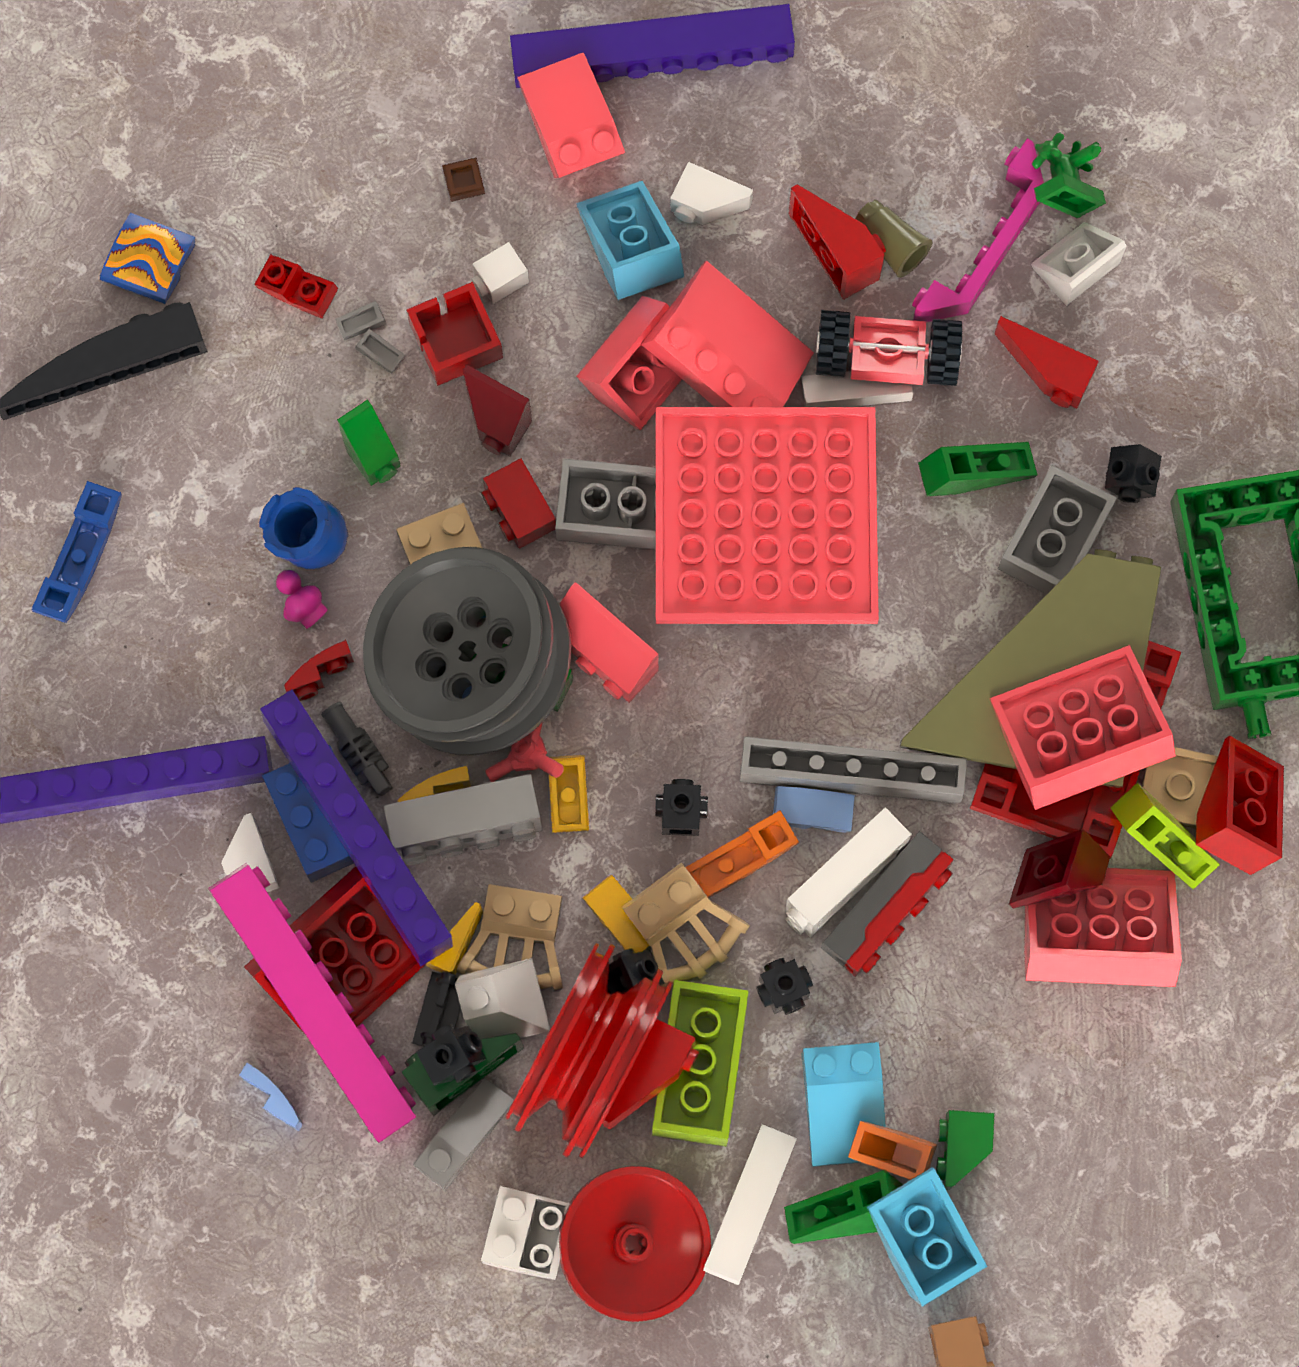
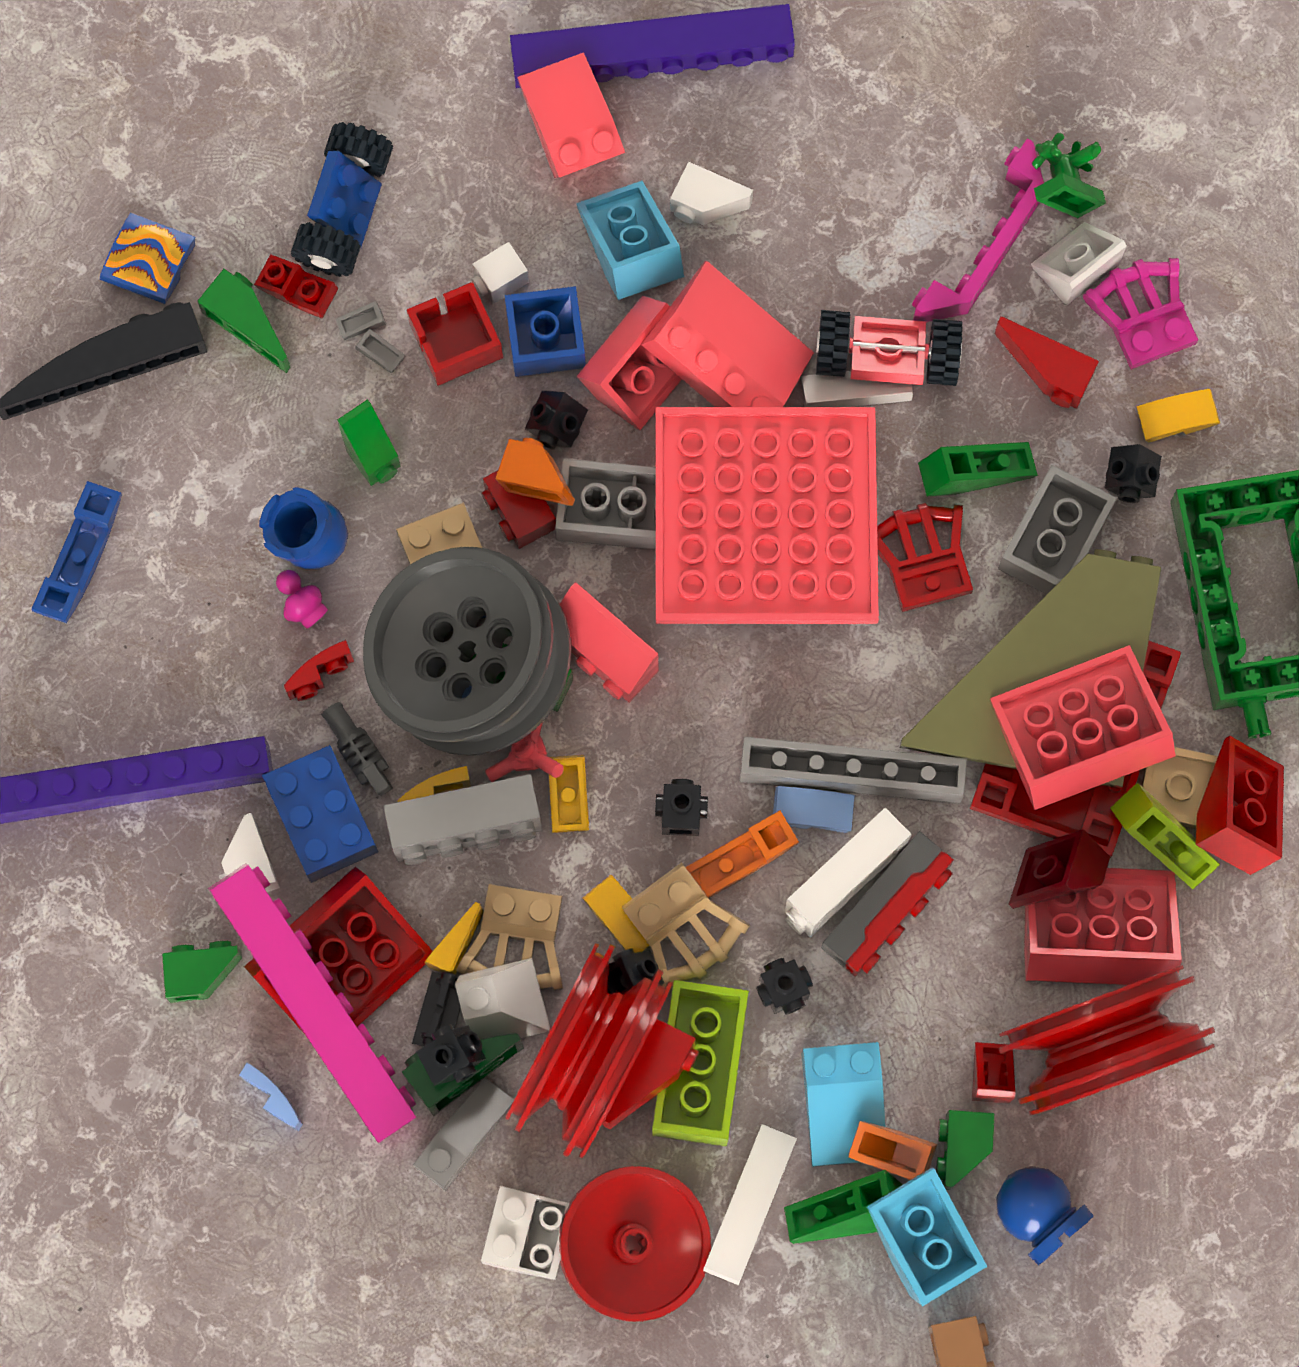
dark purple brick [260,690,453,966] -> none
reddish brown tile [442,157,485,202] -> none
dark red slope [463,364,532,457] -> none
red slope [788,184,886,300] -> none
olive plant [855,199,933,278] -> none
none -> green slope [162,941,242,1003]
none -> green slope [197,268,291,373]
none -> plate [291,122,393,277]
none -> orange slope [495,438,575,506]
none -> blue slope [504,286,586,377]
none -> black brick [524,391,589,450]
none -> red plate [877,503,973,612]
none -> red slope [972,1042,1016,1103]
none -> blue tile [996,1166,1094,1266]
none -> red wheel [998,965,1215,1115]
none -> dark pink plate [1083,258,1198,369]
none -> yellow slope [1136,389,1221,443]

